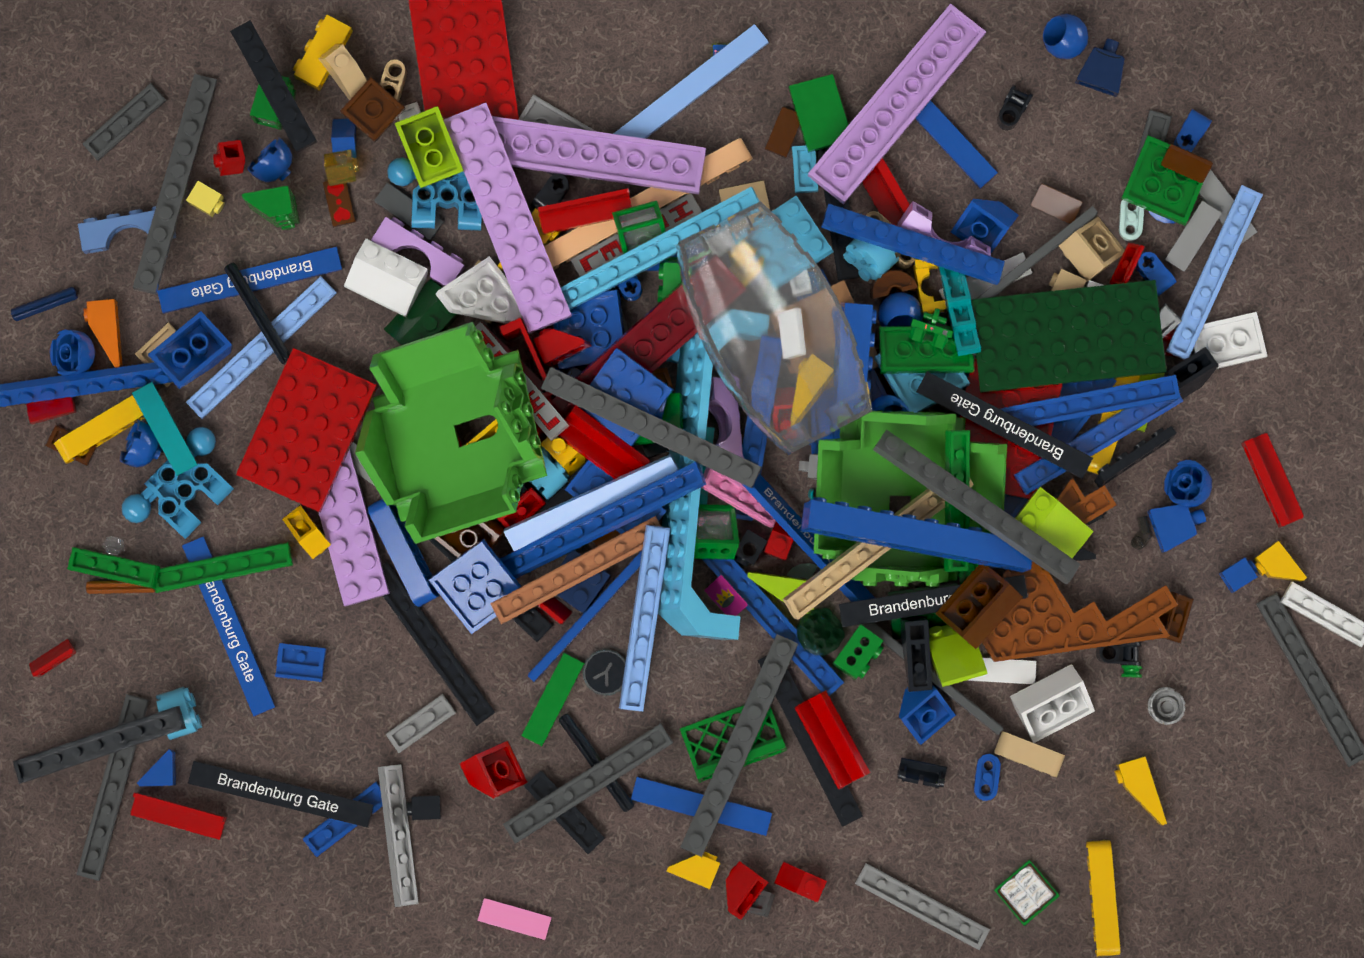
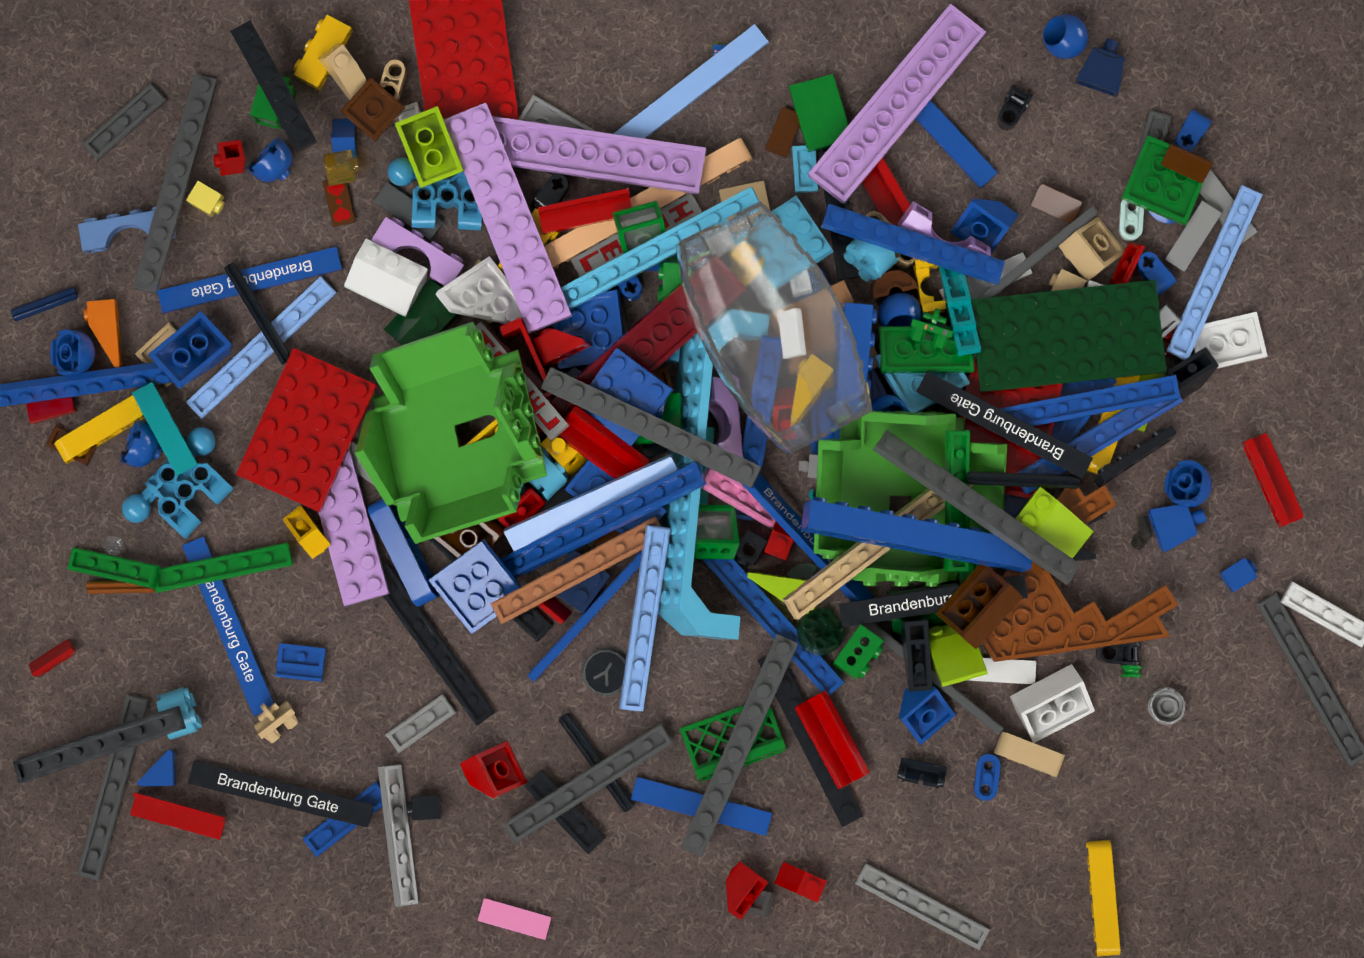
green slope [242,186,300,230] -> none
green tile [521,653,585,746] -> none
yellow slope [666,852,720,889] -> none
dark pink sticker [704,575,747,616] -> none
tile [994,860,1060,926] -> none
yellow slope [1114,756,1167,825] -> none
reddish brown slope [1159,592,1194,644] -> none
yellow slope [1254,541,1307,582] -> none
none -> tan hips [254,700,298,743]
none -> black axle [966,471,1080,489]

